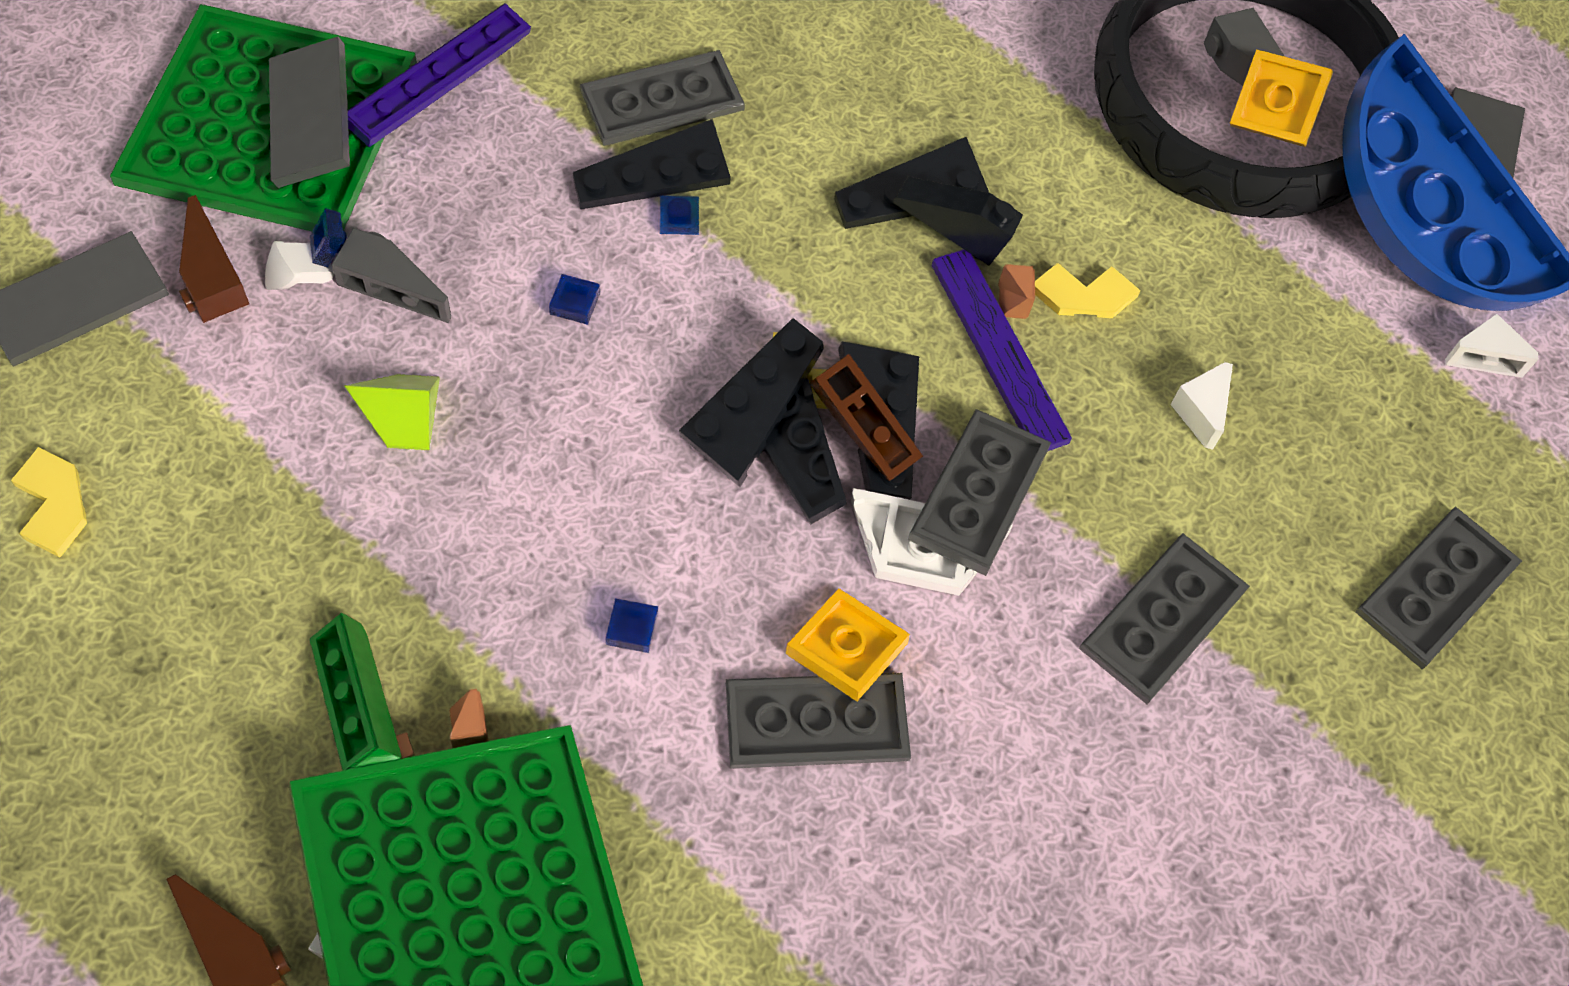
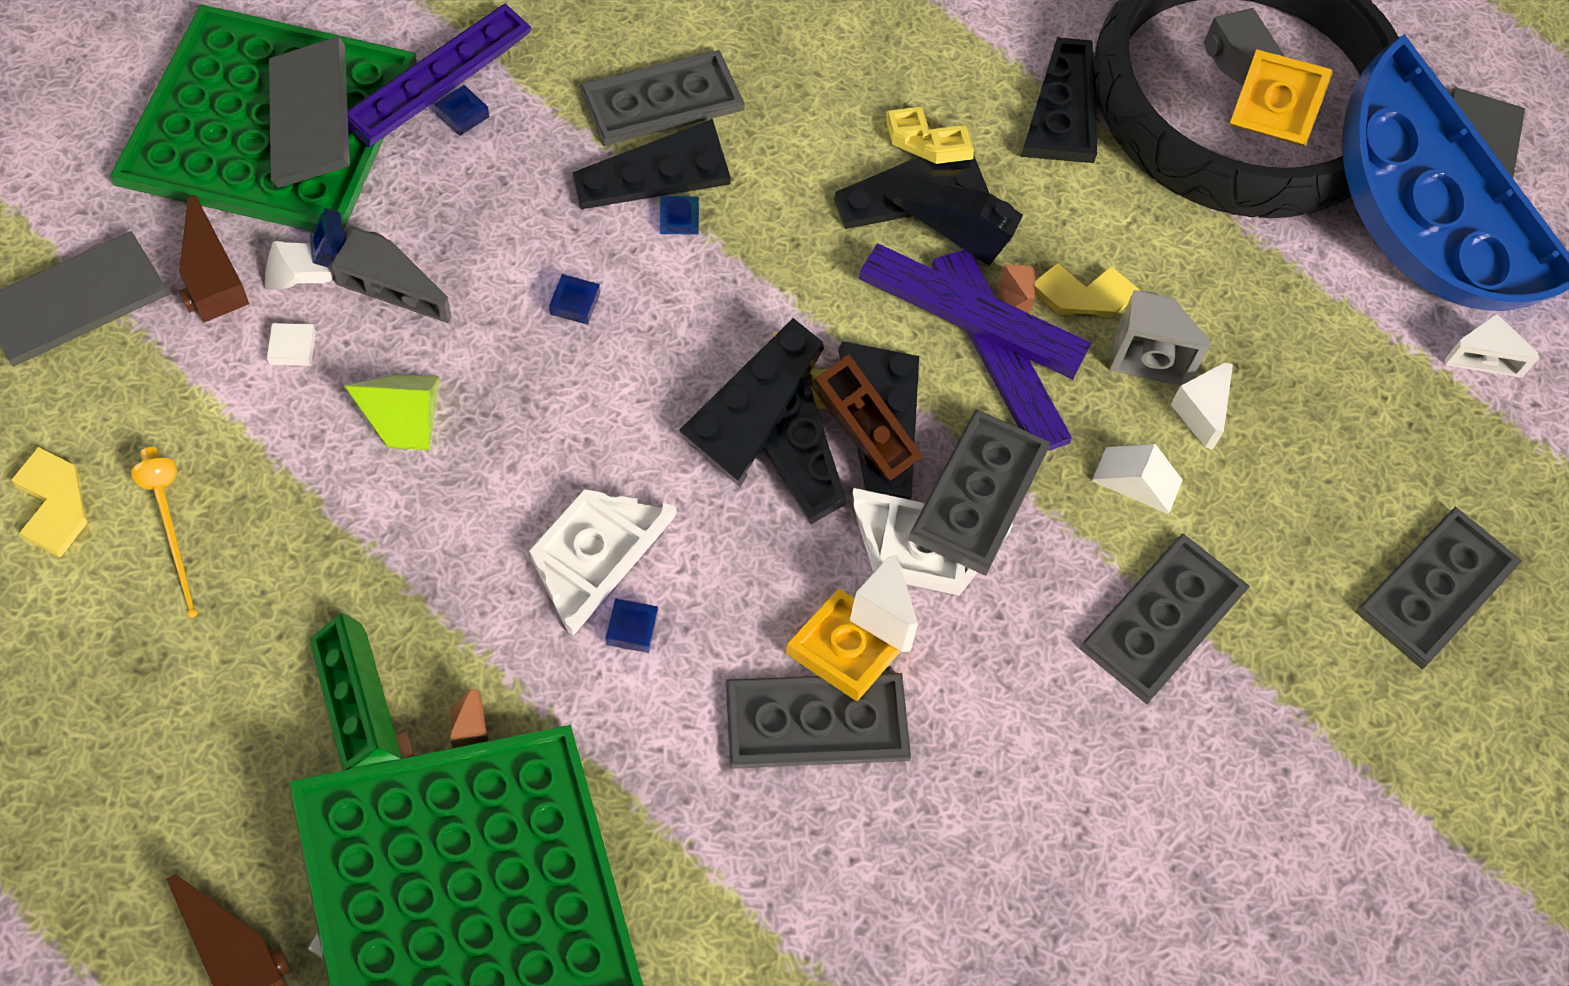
none -> yellow sword [131,447,197,618]
none -> white tile [267,323,316,366]
none -> clear blue plate [434,85,490,136]
none -> white wing [530,489,676,636]
none -> white slope [850,555,918,652]
none -> dark purple tile [858,243,1091,380]
none -> light yellow tile [886,107,974,164]
none -> black wing [1021,37,1097,163]
none -> white slope [1092,444,1182,514]
none -> light grey slope [1110,290,1210,386]

